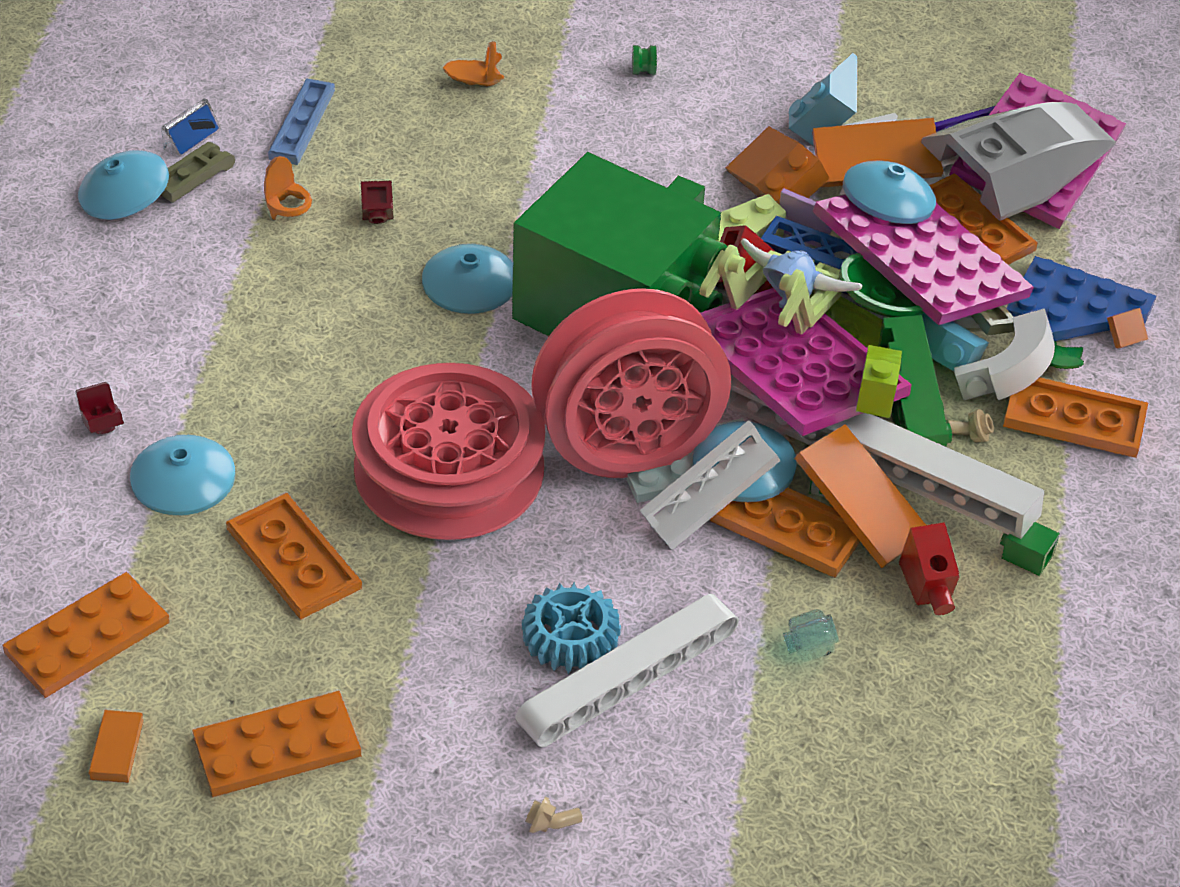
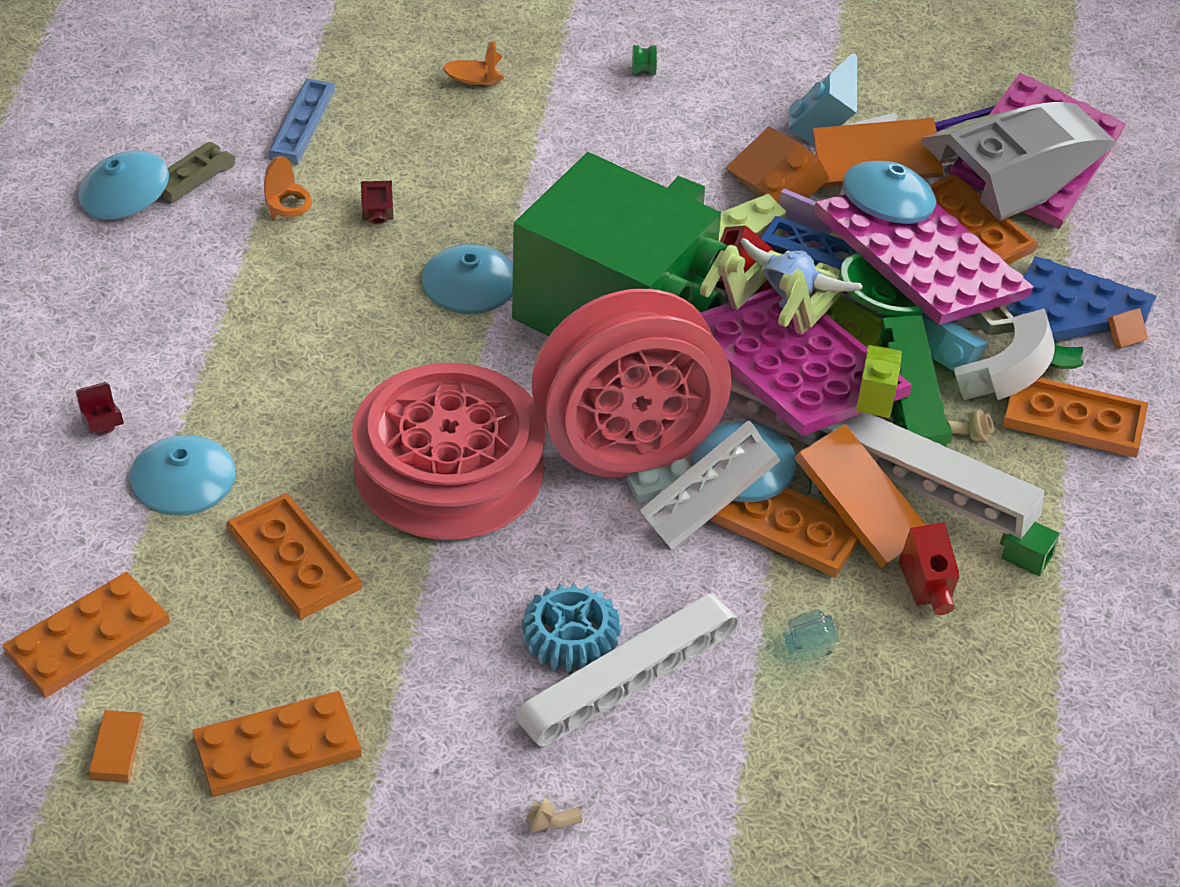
slope [161,98,221,159] -> none

